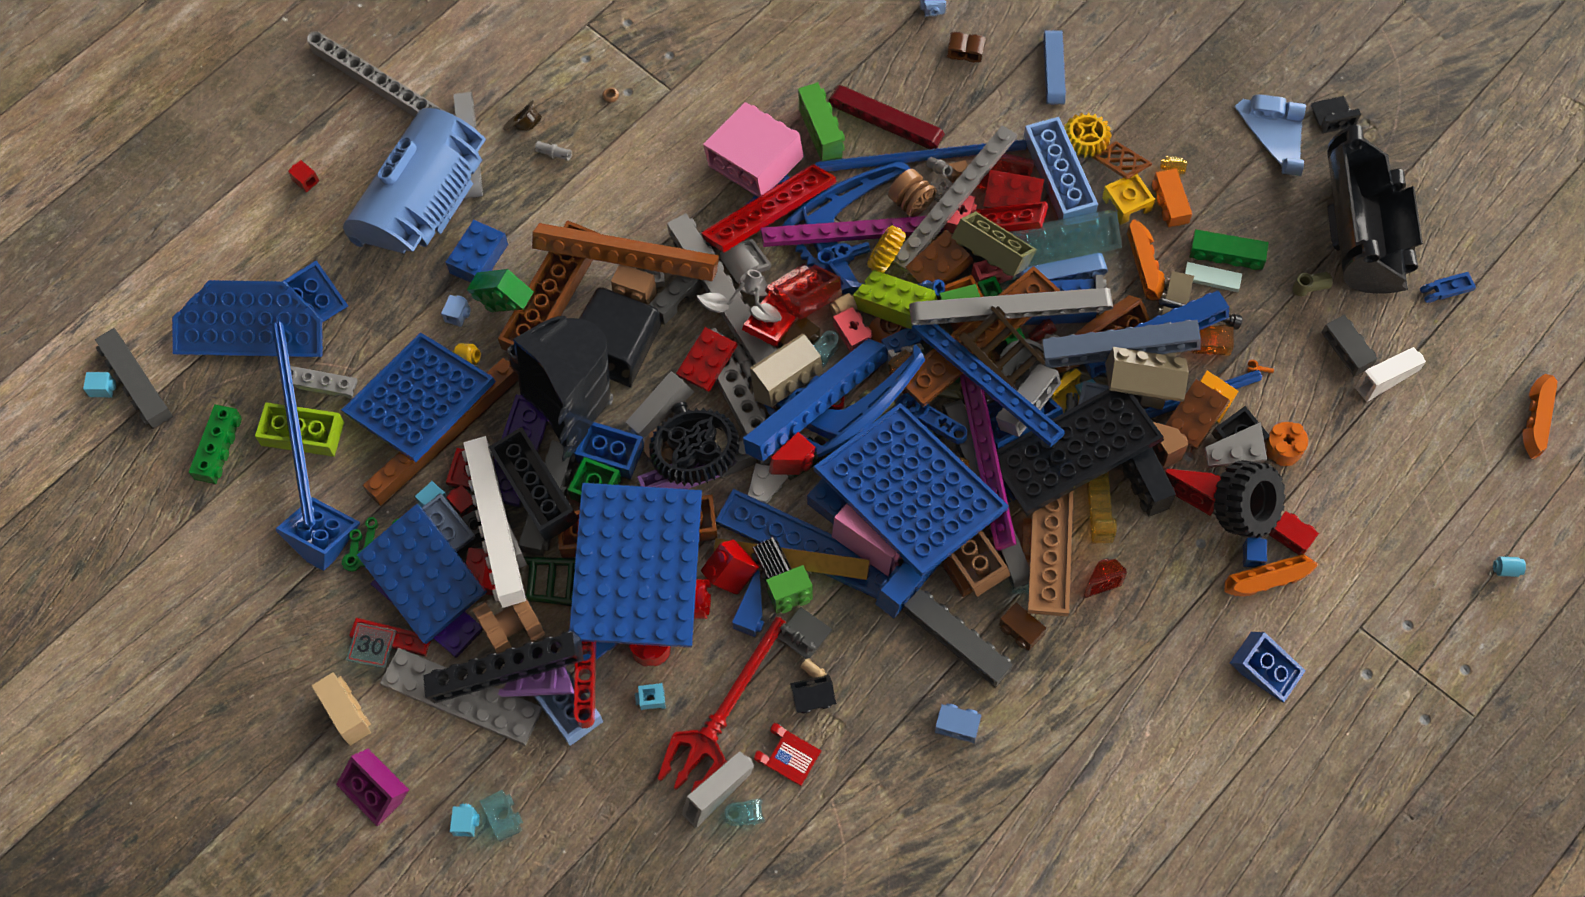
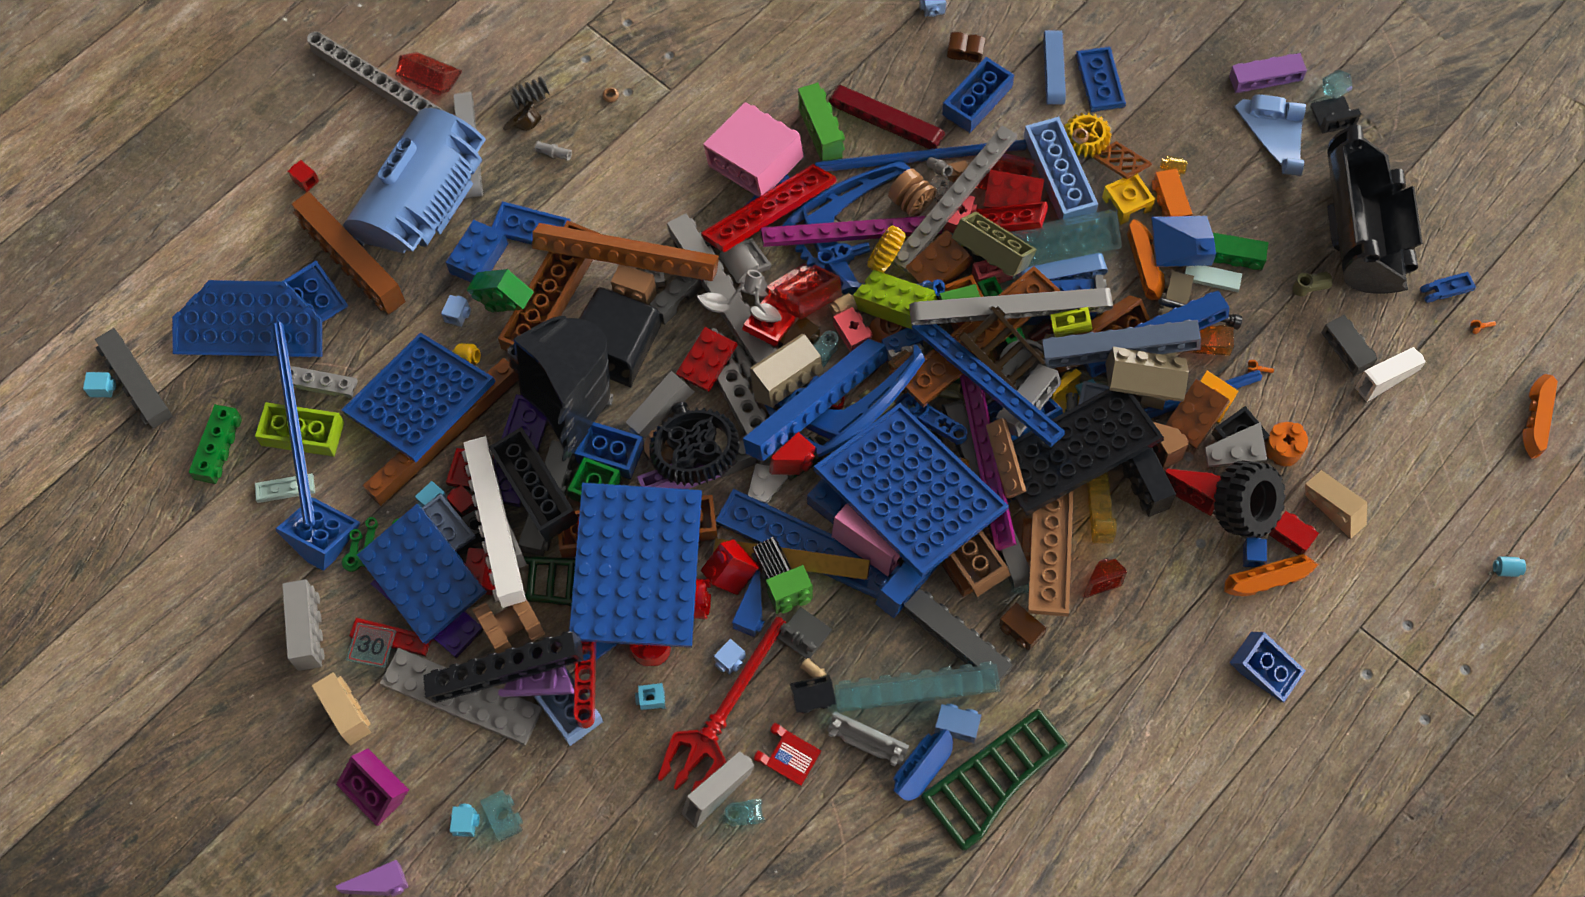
none -> light aqua tile [255,473,315,503]
none -> light grey brick [282,579,324,671]
none -> dark orange brick [291,191,406,315]
none -> medium lavender slope [336,860,408,896]
none -> clear red slope [395,52,462,95]
none -> blue tile [492,201,570,245]
none -> dark grey piece [510,77,550,110]
none -> light blue brick [714,639,746,675]
none -> light grey piece [827,711,909,766]
none -> clear light blue brick [834,662,1001,712]
none -> blue brick [893,729,953,800]
none -> dark green bar [921,709,1068,851]
none -> blue brick [942,57,1014,133]
none -> medium nougat plate [986,418,1026,498]
none -> neon yellow brick [1051,307,1093,338]
none -> medium nougat piece [1072,128,1089,144]
none -> blue tile [1076,46,1126,112]
none -> blue slope [1151,216,1216,267]
none -> medium lavender brick [1229,53,1307,93]
none -> tan wedge [1305,470,1367,539]
none -> clear light blue brick [1322,70,1353,99]
none -> orange hand [1470,320,1496,334]

